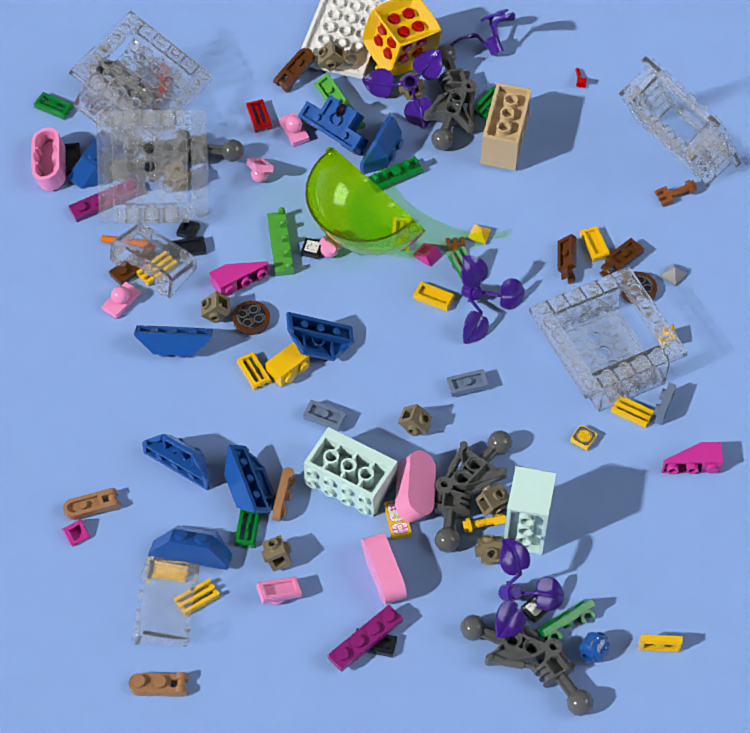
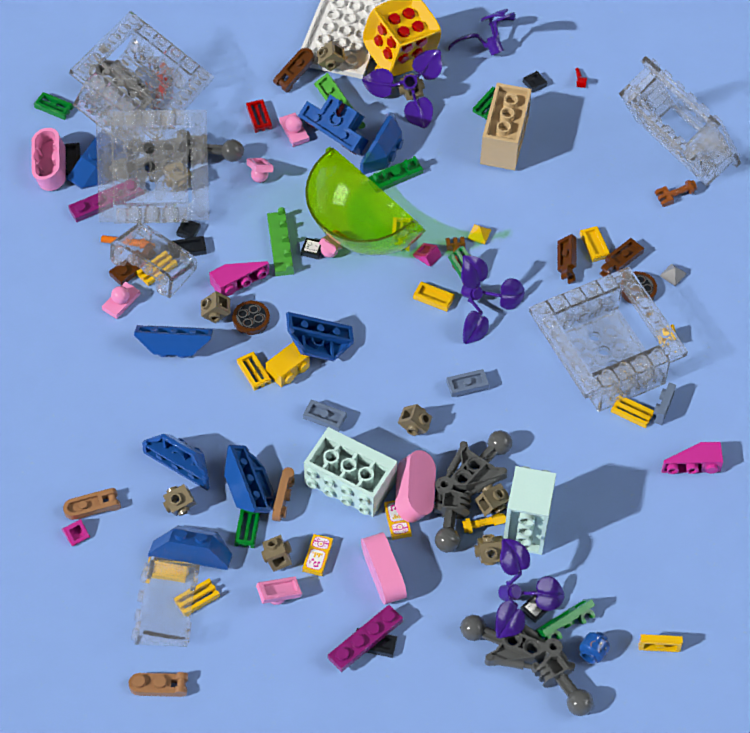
dark grey piece [423,44,477,150] -> none
tile [570,425,597,451] -> none
none -> dark tan brick [163,484,196,516]
none -> tile [302,534,333,576]
none -> black tile [523,71,547,93]

